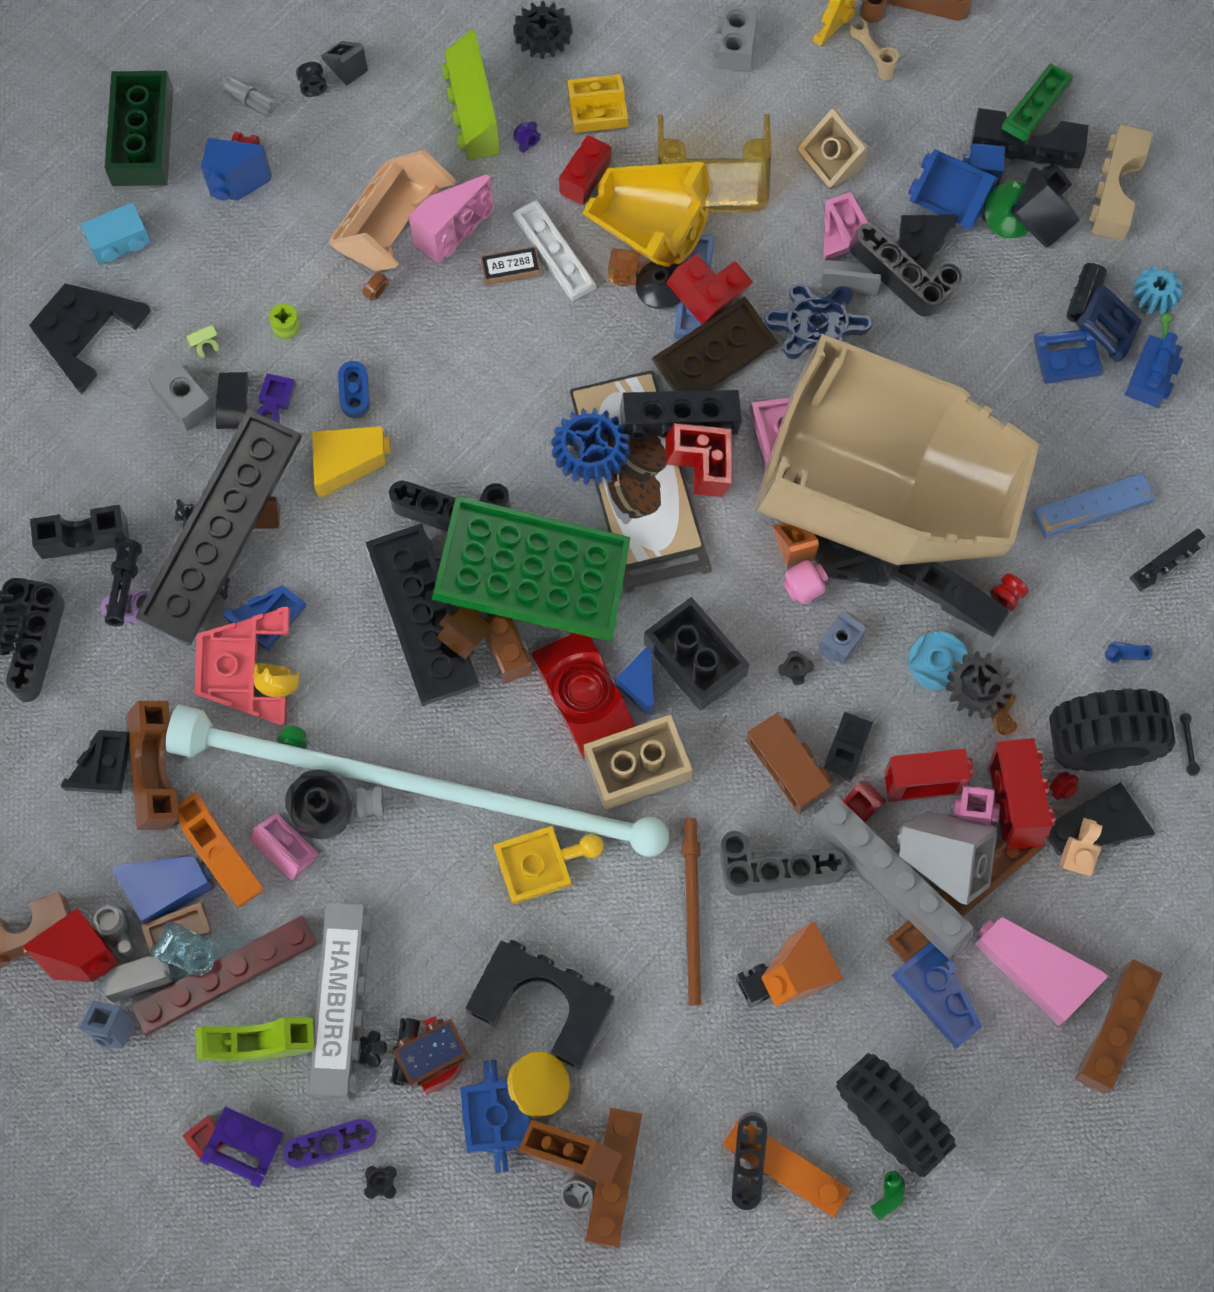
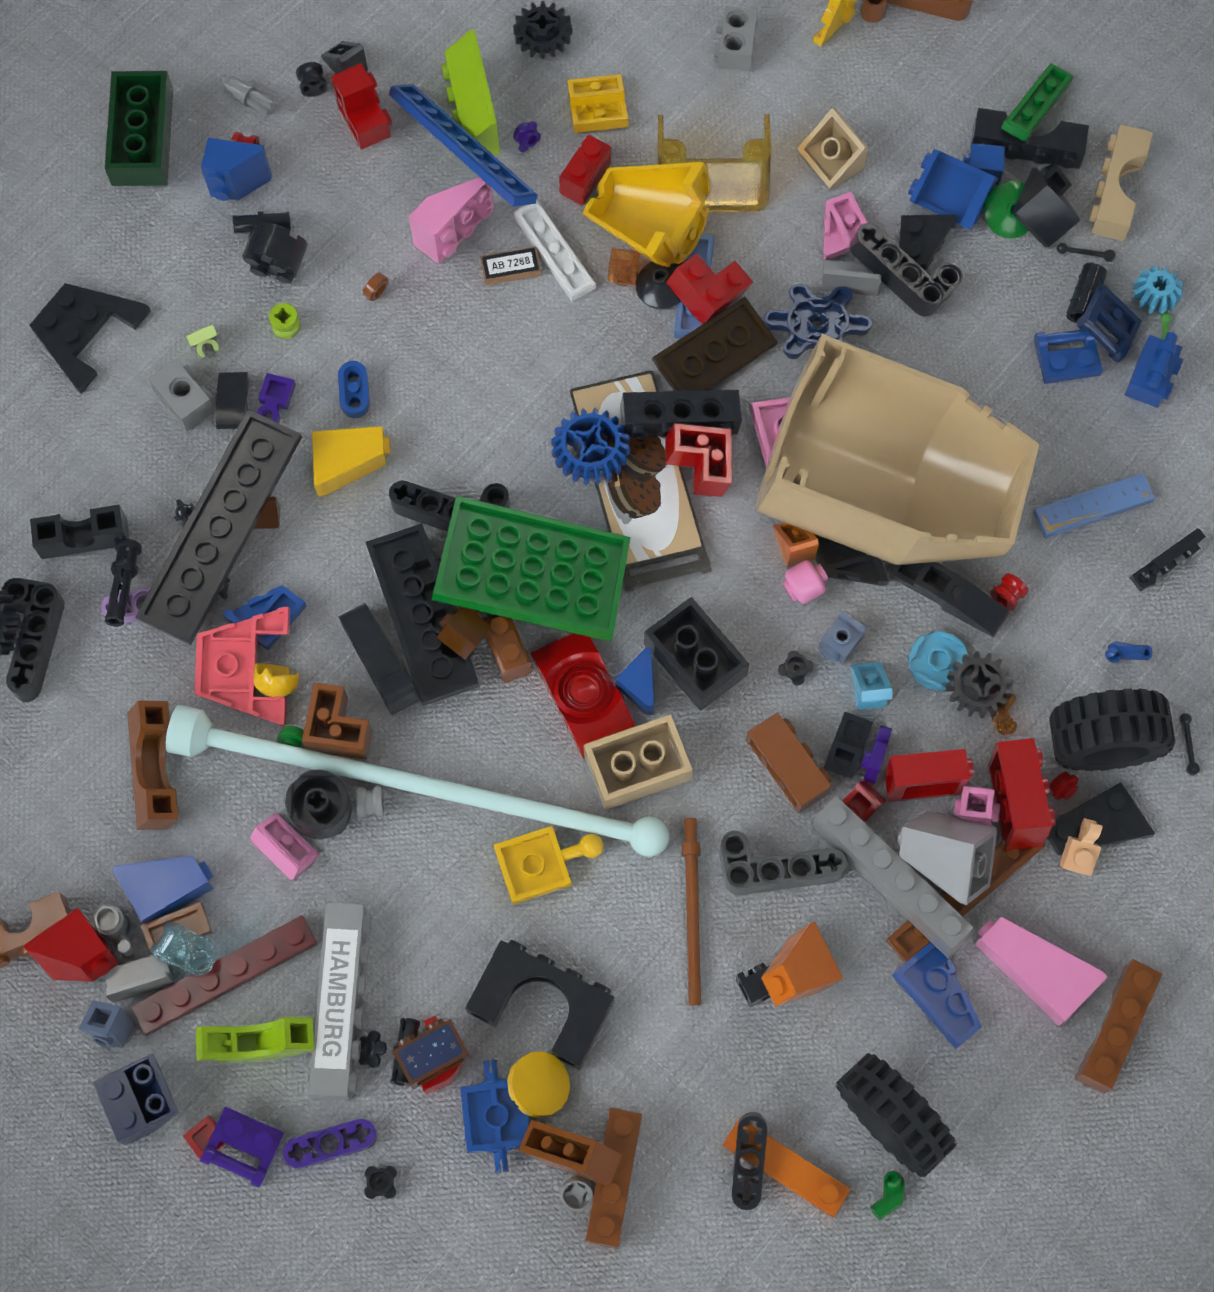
black wing [61,730,130,794] -> none
medium azure brick [81,202,151,265] -> none
orange slope [177,791,265,909] -> none
light nougat windscreen [329,149,457,271] -> none
tan brick [850,19,899,80] -> none
none -> dark blue slope [93,1053,179,1146]
none -> black pin [232,211,291,234]
none -> black brick [242,222,308,284]
none -> dark orange brick [302,682,372,760]
none -> red brick [331,63,392,150]
none -> black beam [338,603,419,715]
none -> blue tile [389,84,538,207]
none -> medium azure slope [851,662,892,710]
none -> dark purple plate [861,725,892,784]
none -> black hinge [1057,243,1116,262]

